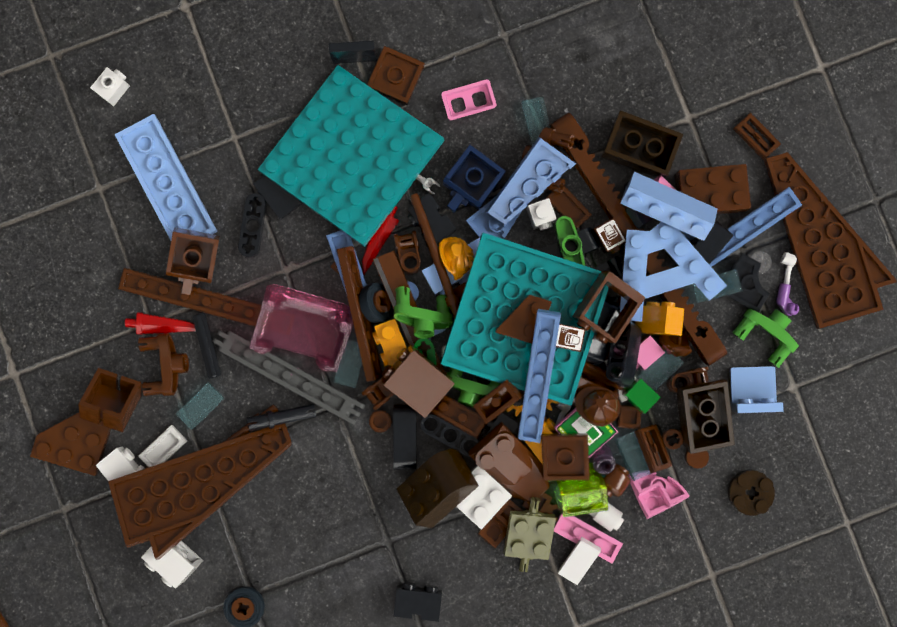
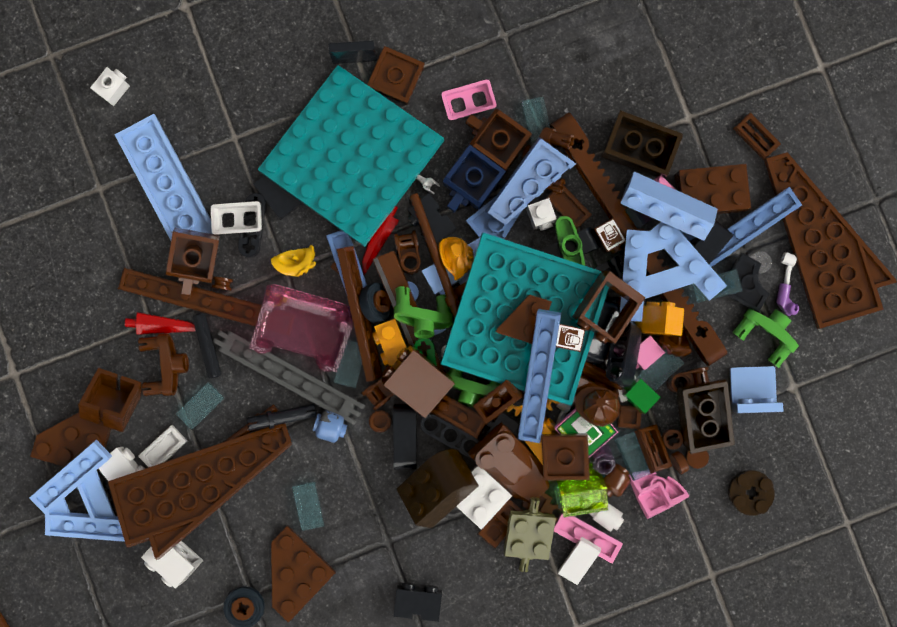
none -> light blue plate [30,439,125,542]
none -> white piece [211,201,262,234]
none -> reddish brown bush [211,276,233,291]
none -> yellow hat [271,245,317,277]
none -> reddish brown plate [271,526,336,623]
none -> clear light blue tile [292,482,324,531]
none -> medium blue head [313,411,347,443]
none -> reddish brown hinge [466,108,532,172]
none -> reddish brown tile [670,451,689,475]

